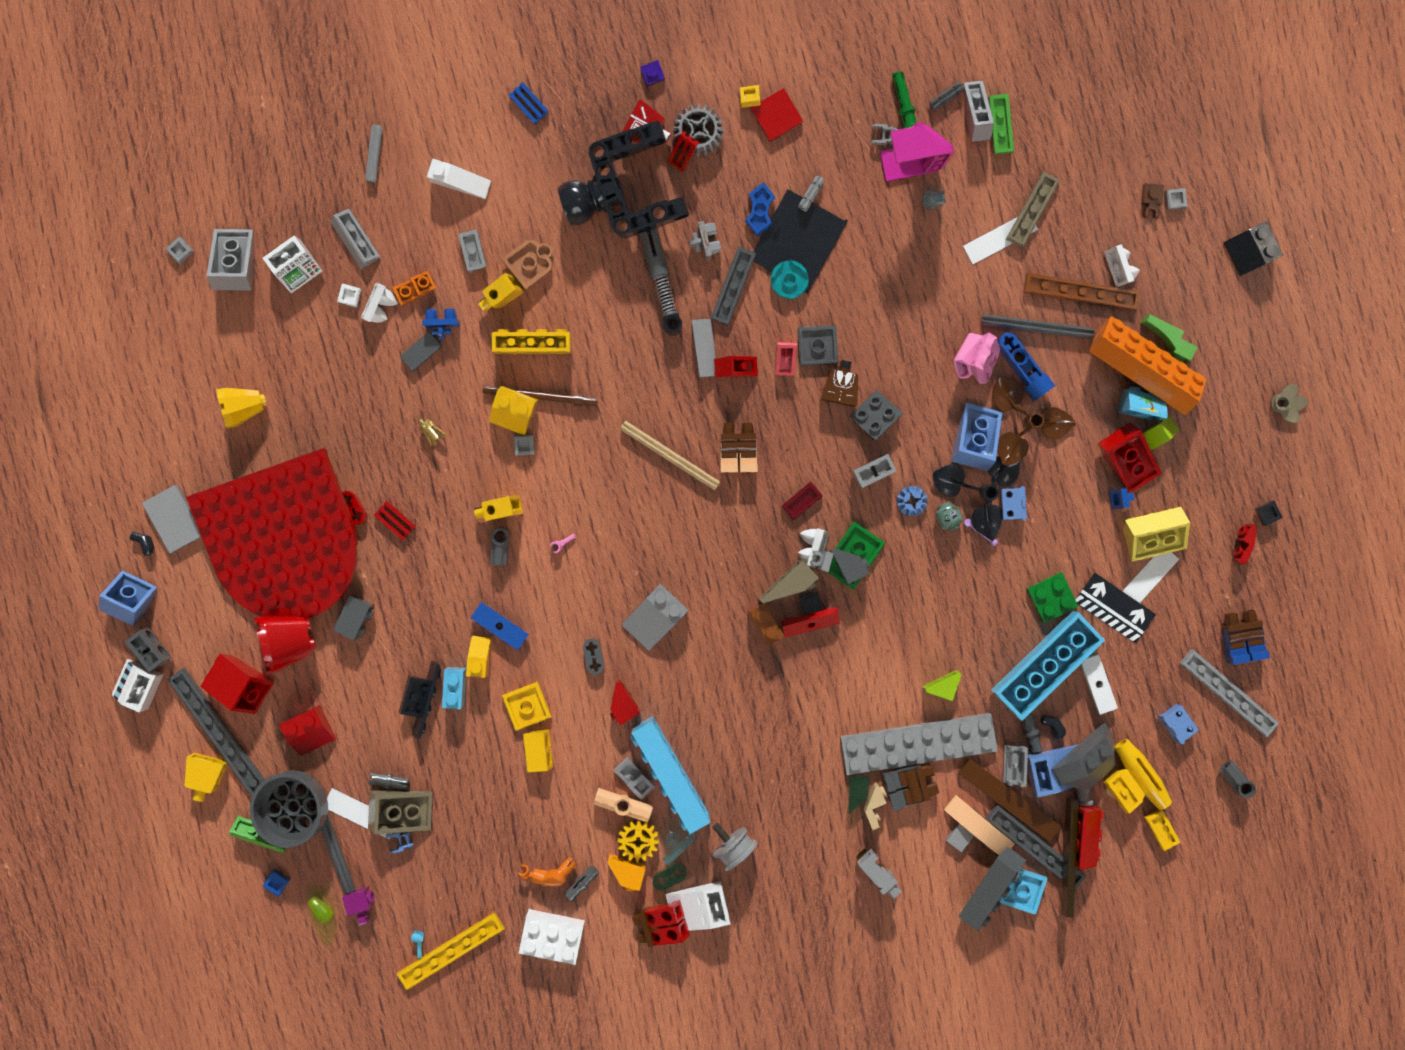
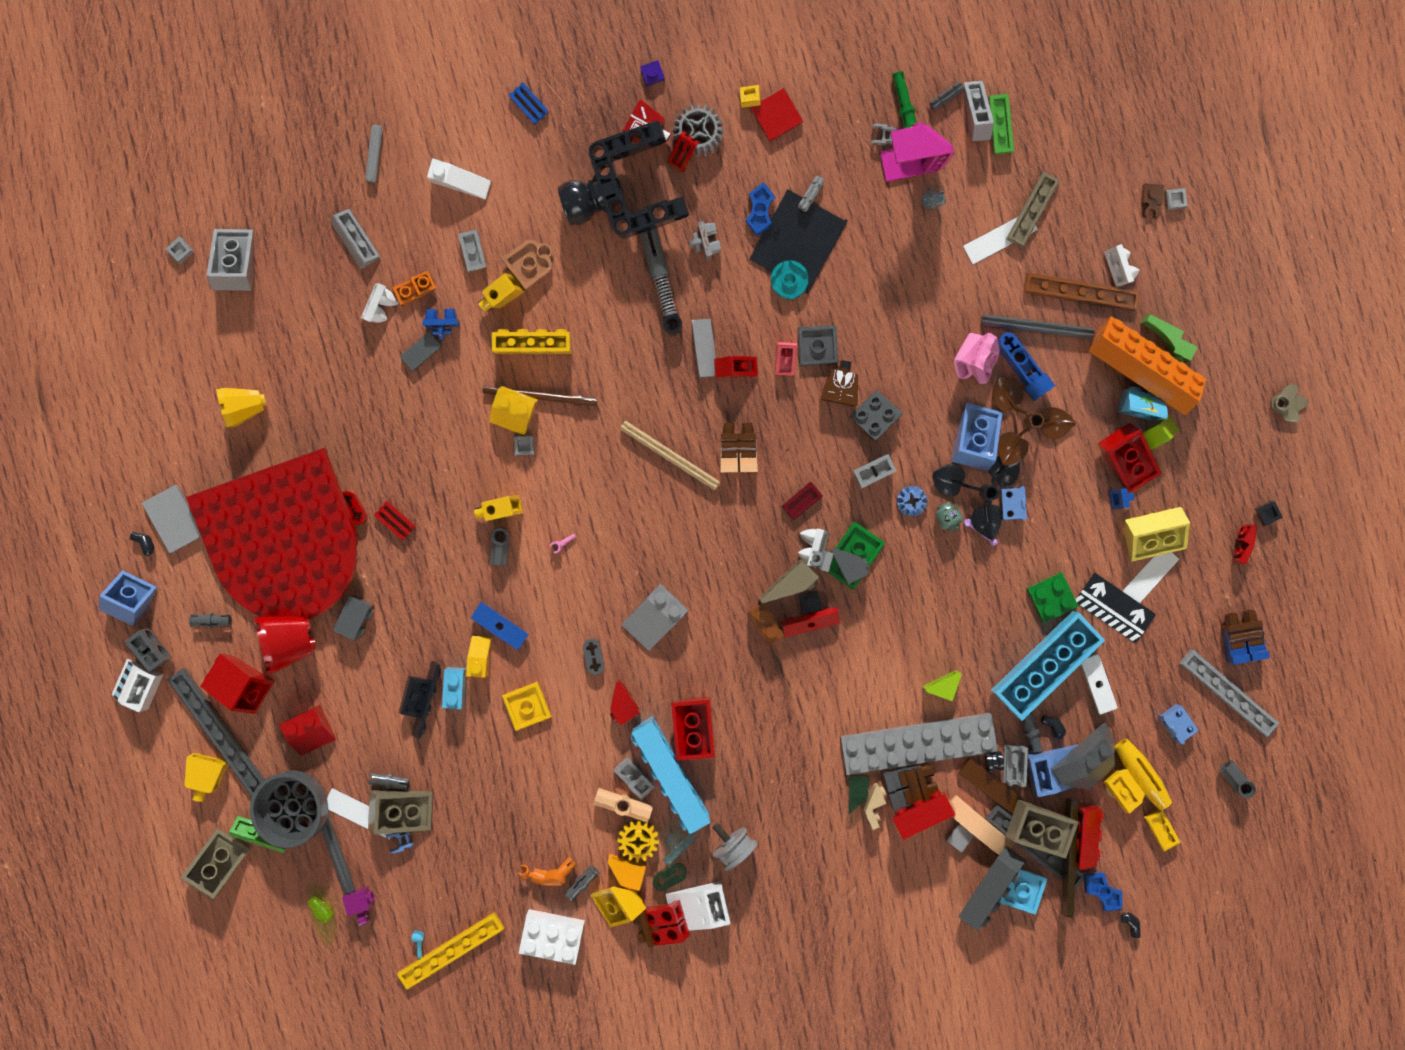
white slope [263,236,323,293] -> none
blue tile [263,869,291,897] -> none
white tile [337,284,362,308] -> none
pearl gold piece [418,419,446,446] -> none
yellow hinge [523,729,553,772] -> none
dark grey tile [711,246,756,326] -> none
light grey hips [856,848,902,899] -> none
light grey bush [1075,787,1093,806] -> none
black slope [1223,221,1283,276] -> none
none -> dark tan slope [181,828,250,901]
none -> dark grey pin [189,613,232,628]
none -> yellow slope [590,887,646,928]
none -> red slope [671,697,716,761]
none -> red slope [892,790,956,840]
none -> black wheel [984,751,1004,772]
none -> dark tan slope [1006,800,1079,858]
none -> blue tile [1084,872,1123,911]
none -> black arm [1120,912,1141,938]

